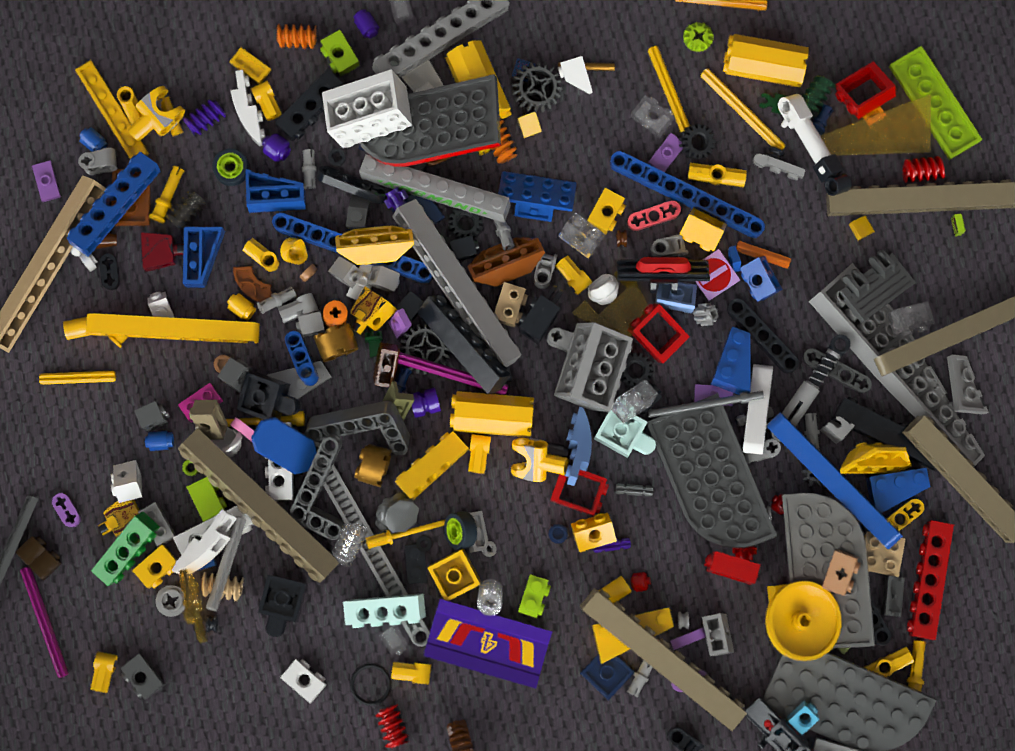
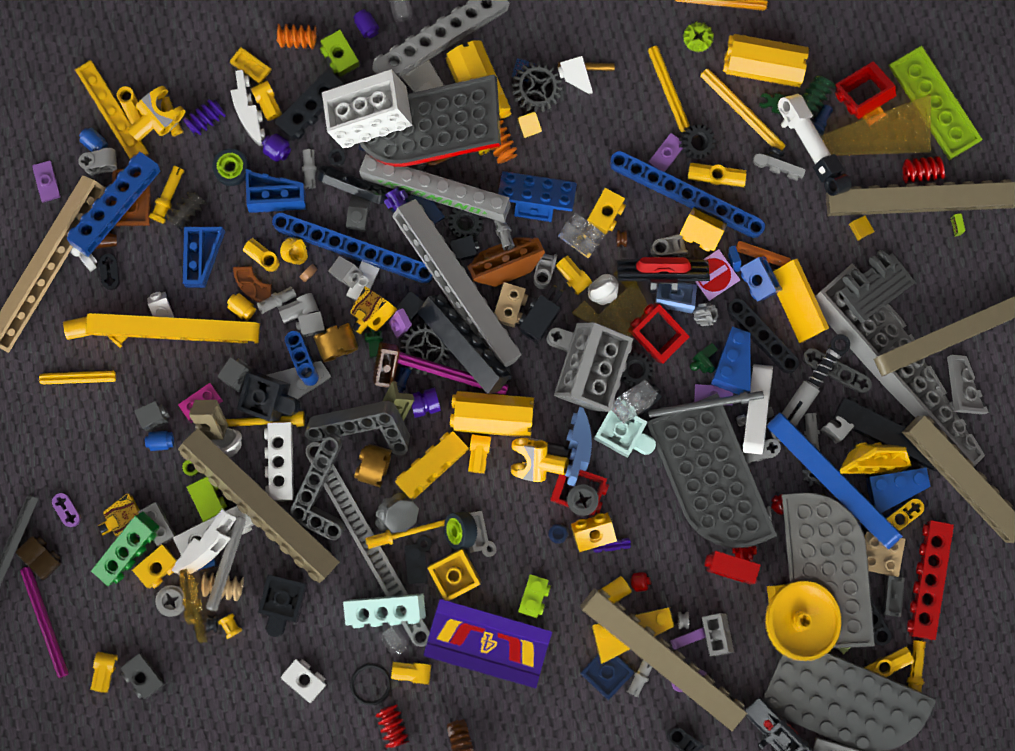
white brick [111,460,142,503] -> none
dark red torso [141,233,184,272] -> none
medium nougat tile [214,355,230,373] -> none
bright pink beam [230,417,254,442] -> none
blue shield [251,417,317,474] -> none
orange piece [323,300,348,329] -> none
clear piece [332,523,367,566] -> none
yellow wedge [335,225,414,265] -> none
light grey brick [367,266,400,292] -> none
clear piece [477,579,503,616] -> none
dark grey axle [616,483,654,496] -> none
coral beam [627,201,681,231] -> none
clear brick [630,95,675,139] -> none
medium azure brick [787,701,819,735] -> none
medium nougat brick [822,549,861,596] -> none
clear brick [887,302,935,337] -> none
none -> yellow bush [218,613,242,639]
none -> dark grey gear [567,485,598,516]
none -> dark green piece [690,343,718,374]
none -> yellow tile [773,259,829,343]

